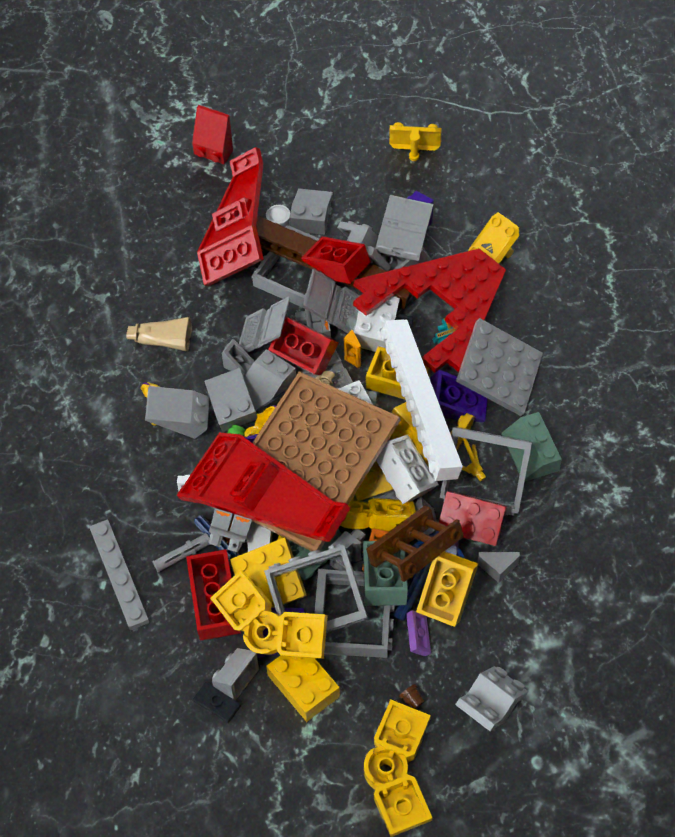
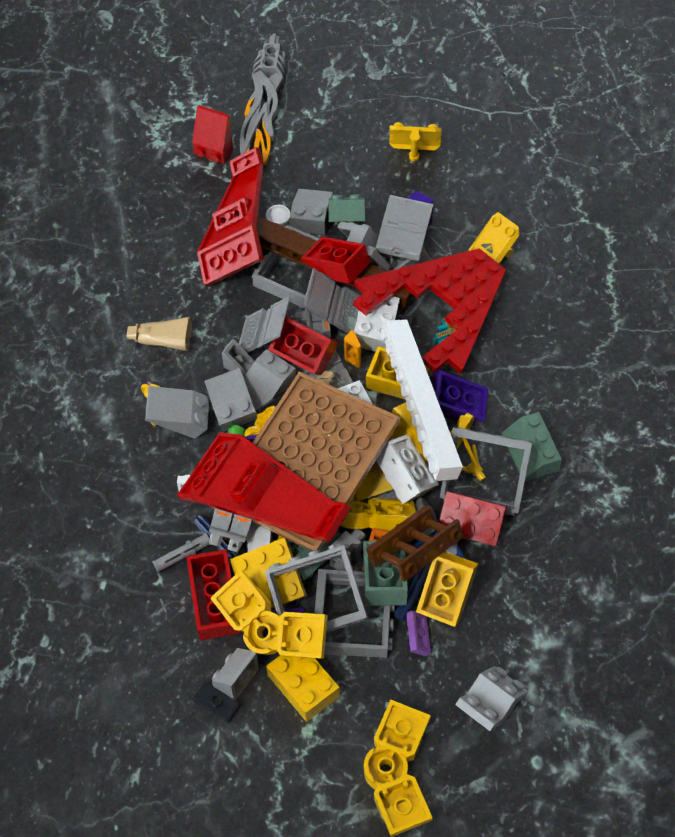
light grey plate [89,519,149,630] -> none
reddish brown piece [398,684,425,709] -> none
light grey plate [456,318,543,416] -> none
light grey slope [478,552,520,583] -> none
none -> light grey piece [240,33,286,165]
none -> sand green slope [328,194,365,222]

